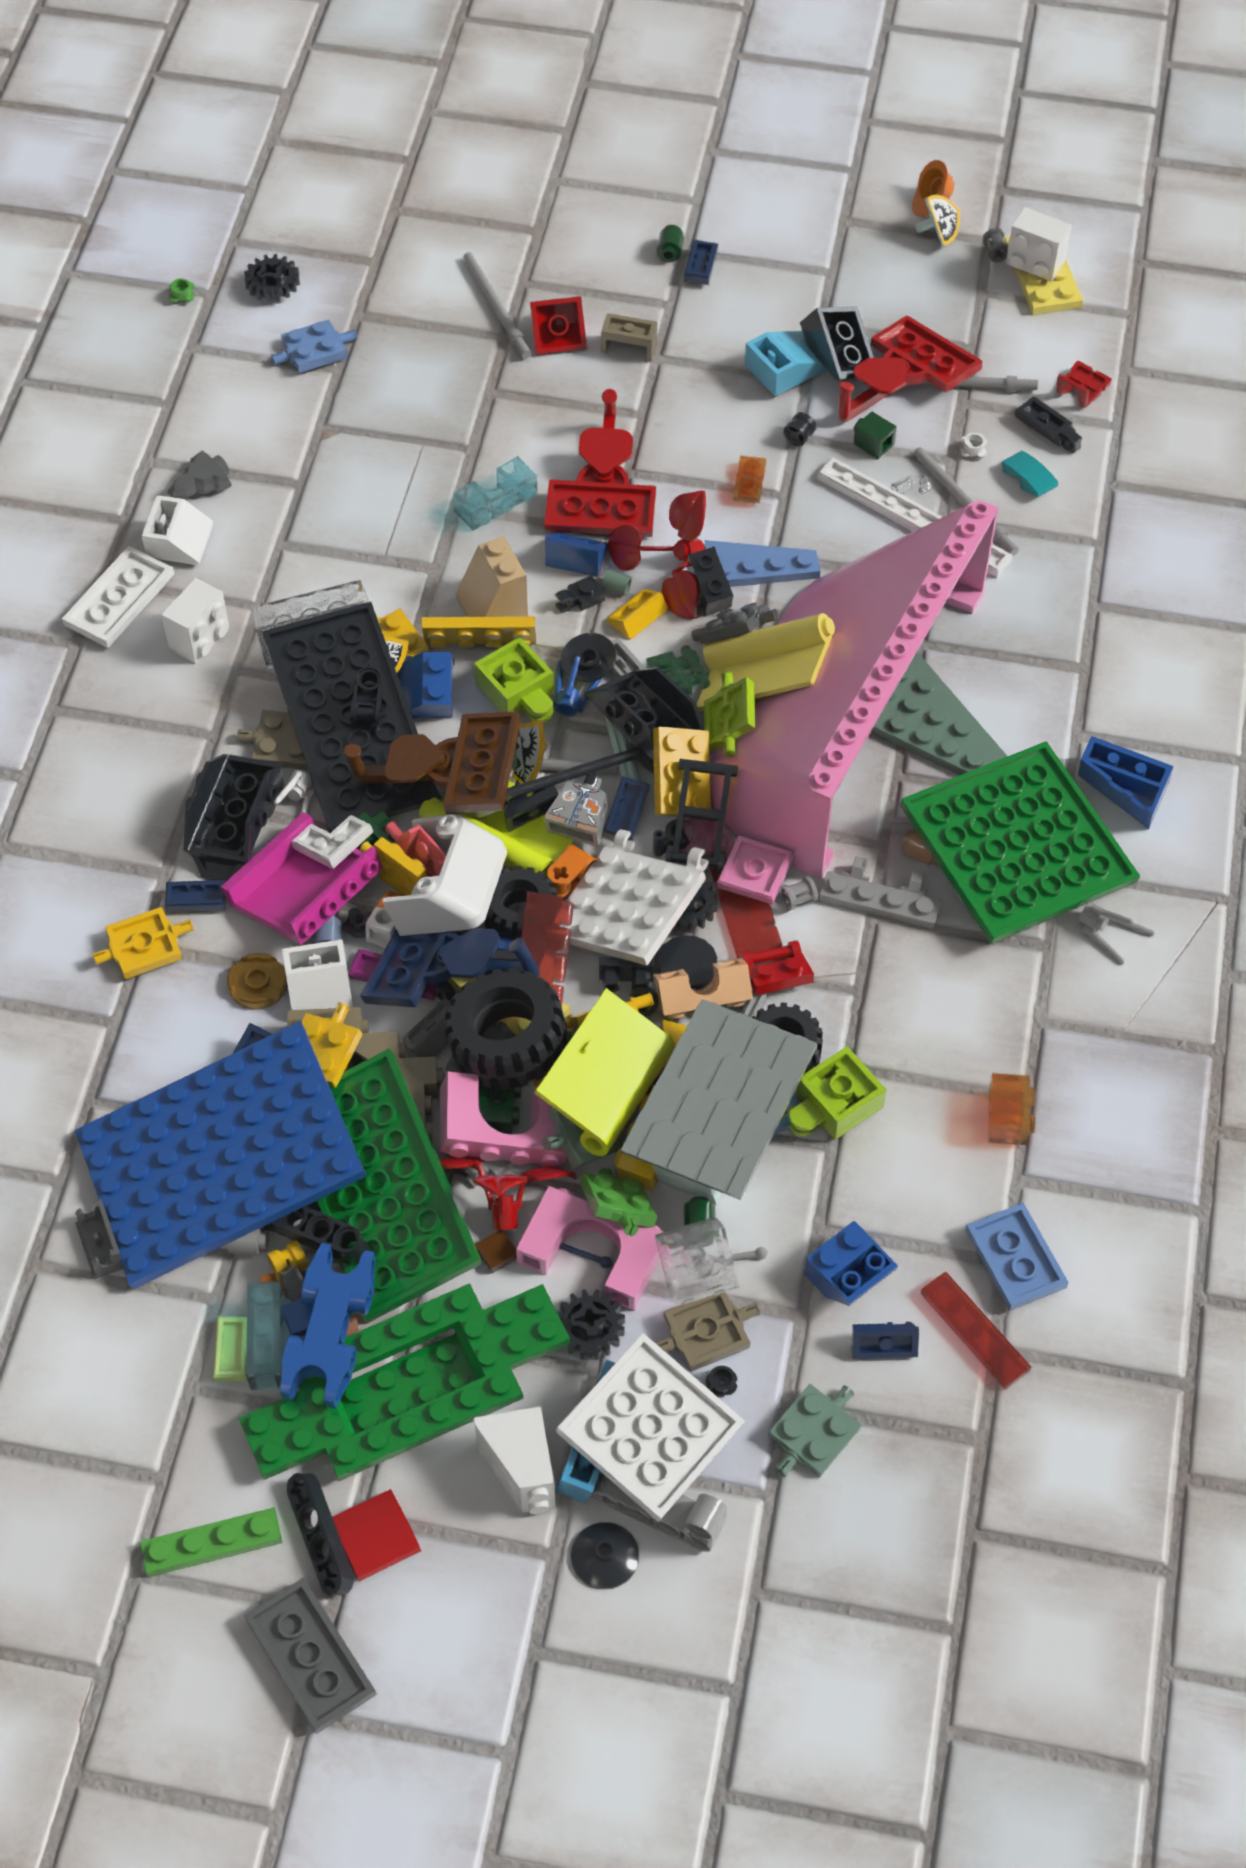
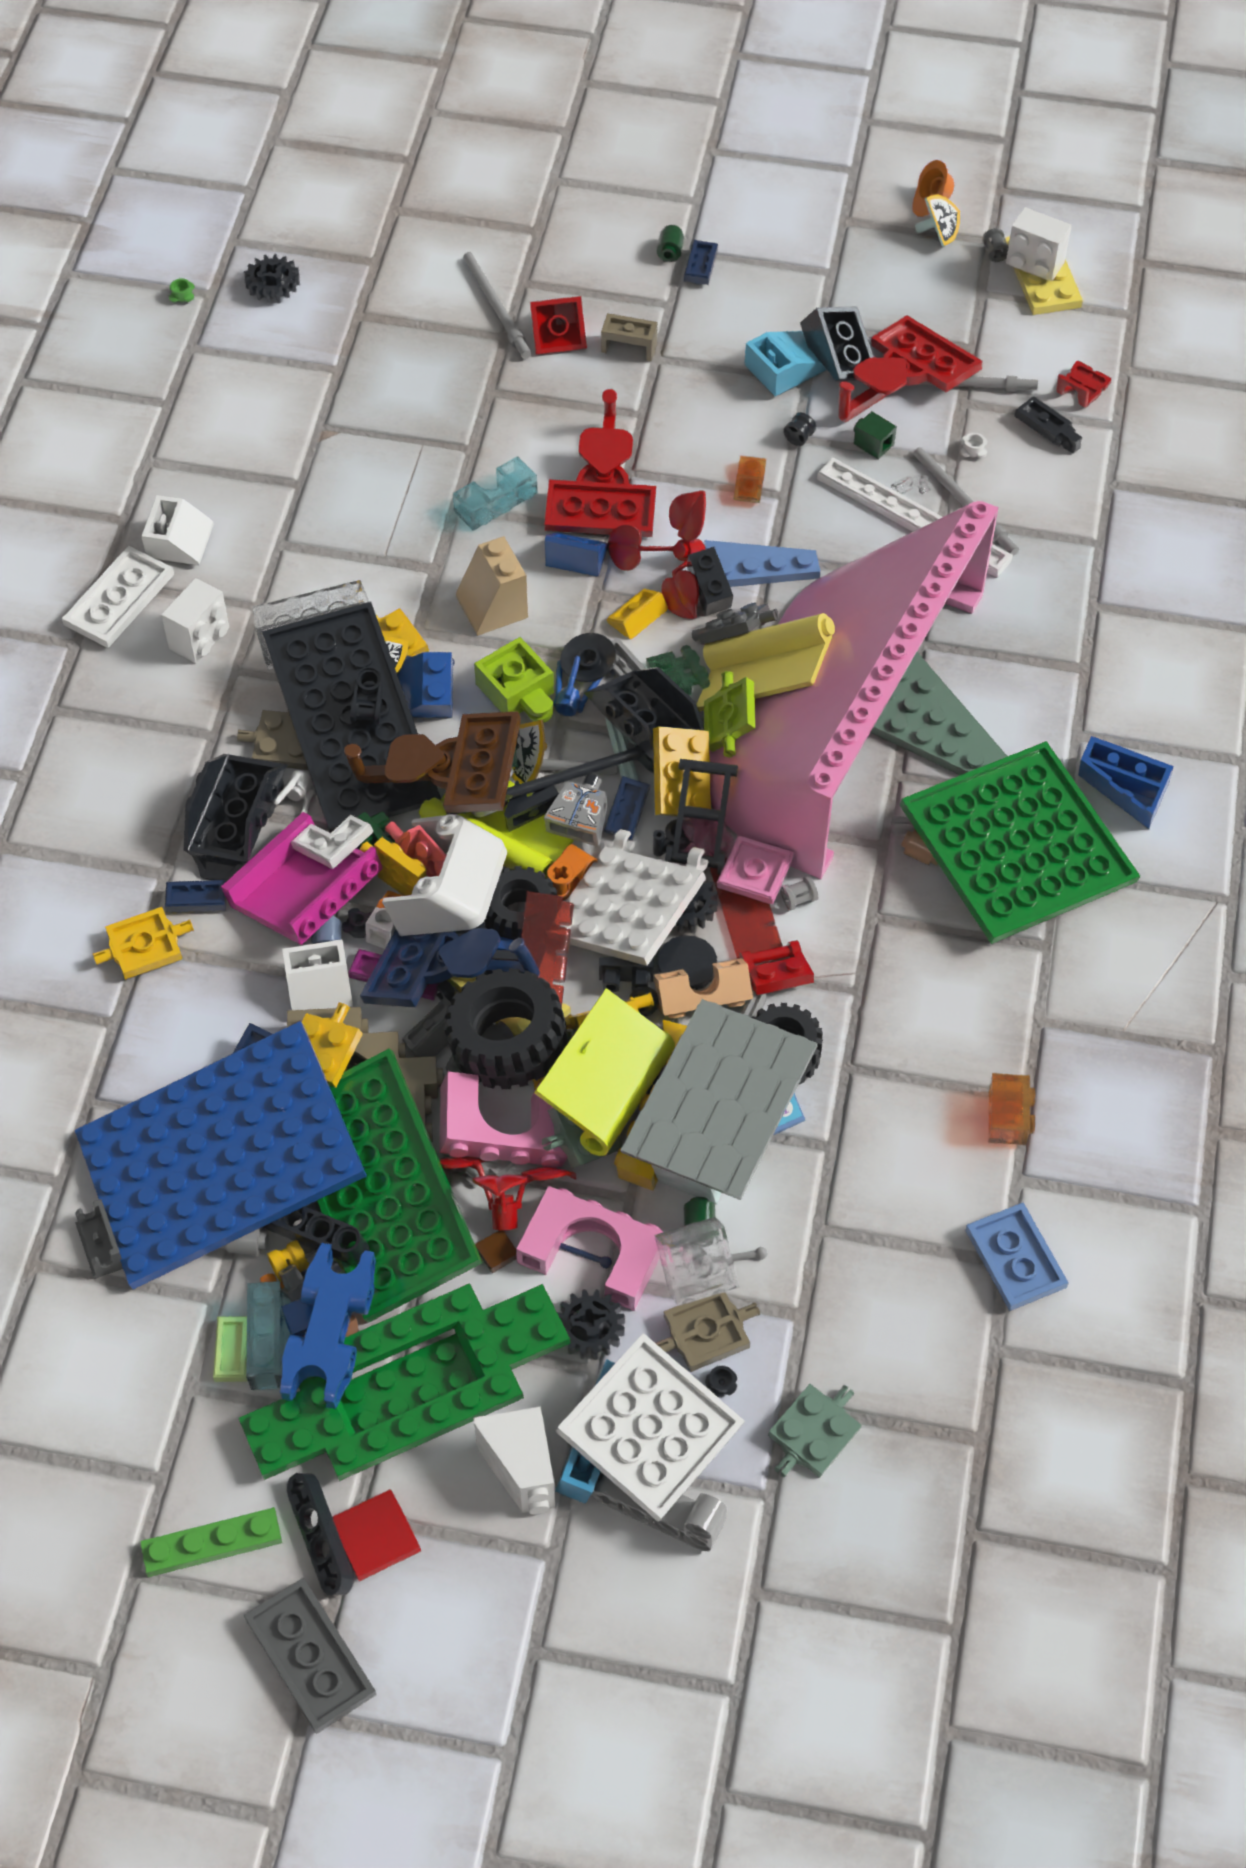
dark grey rock [167,450,232,499] -> none
pearl gold tile [227,953,288,1010] -> none
medium blue plate [271,320,357,373] -> none
yellow plate [422,616,536,648] -> none
dark green brick [478,1081,522,1135] -> none
black plate [555,576,606,613] -> none
black dish [571,1522,639,1589] -> none
bright green plate [580,1167,658,1236] -> none
sand green hinge [602,569,632,595] -> none
lime brick [788,1046,887,1140] -> none
blue slope [804,1220,898,1306] -> none
light grey hinge [819,856,942,930] -> none
dark blue plate [851,1321,919,1359] -> none
clear red tile [920,1271,1032,1390] -> none
teal slope [1001,450,1059,497] -> none
light grey plant [1078,902,1155,964] -> none

